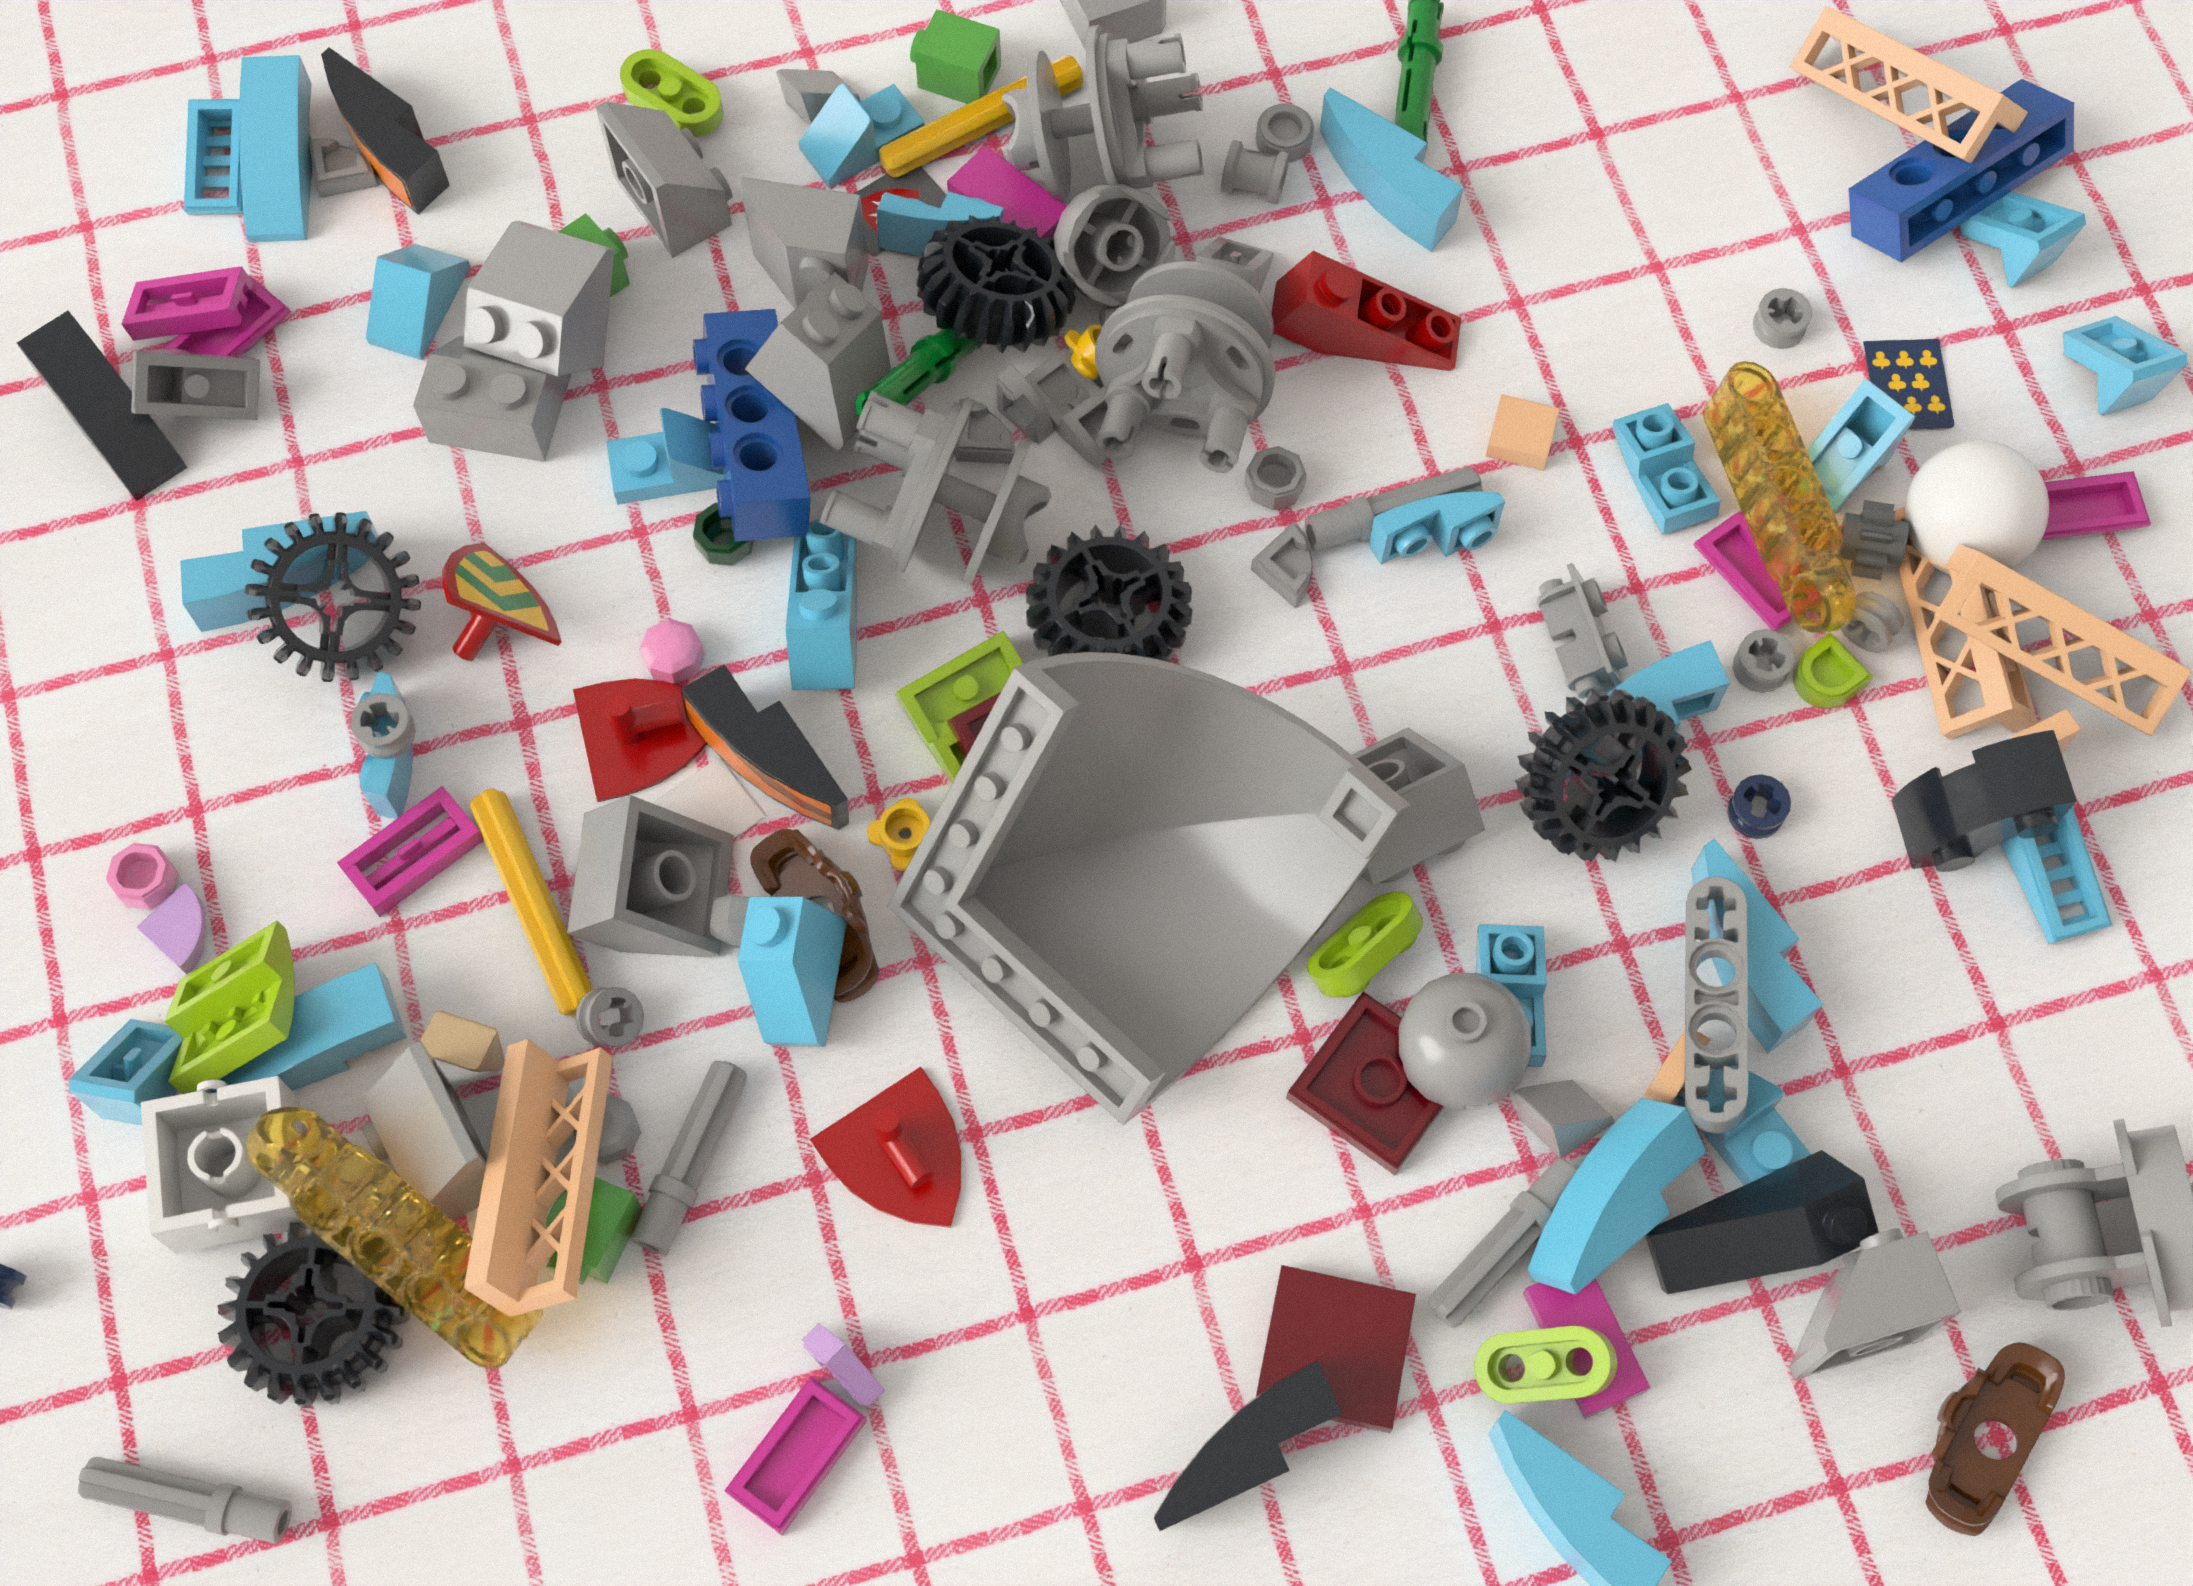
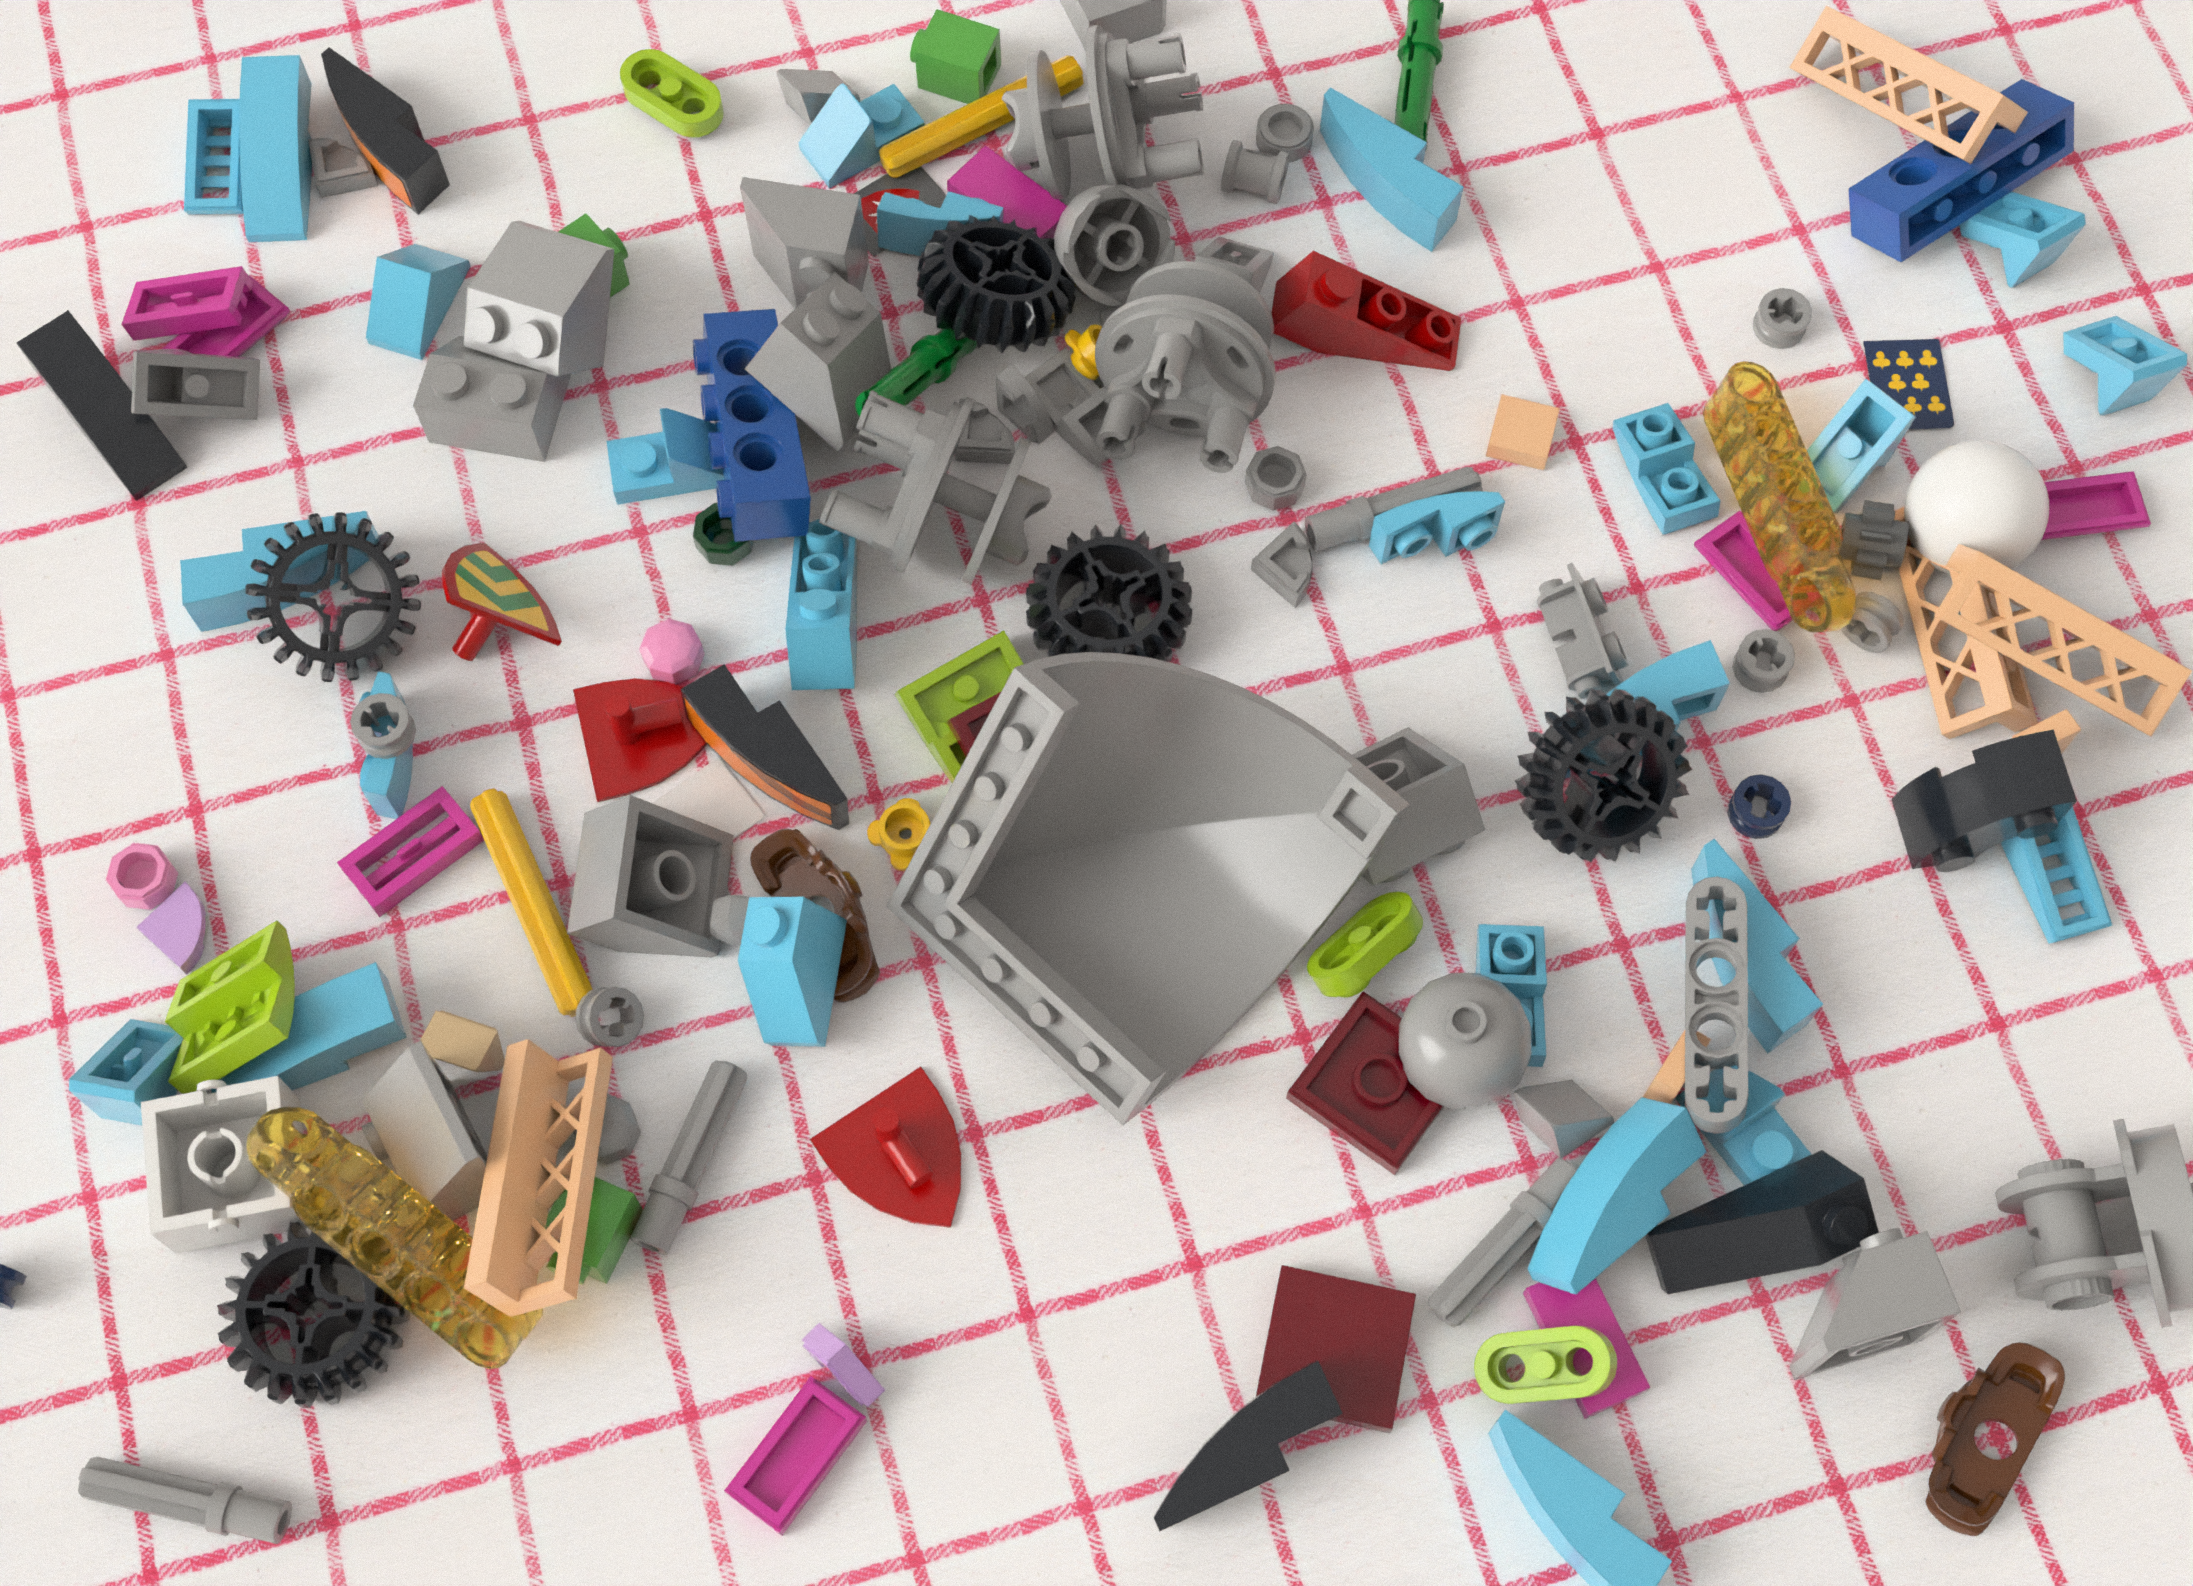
light grey slope [595,101,733,258] -> none
lime tile [1793,632,1874,709] -> none

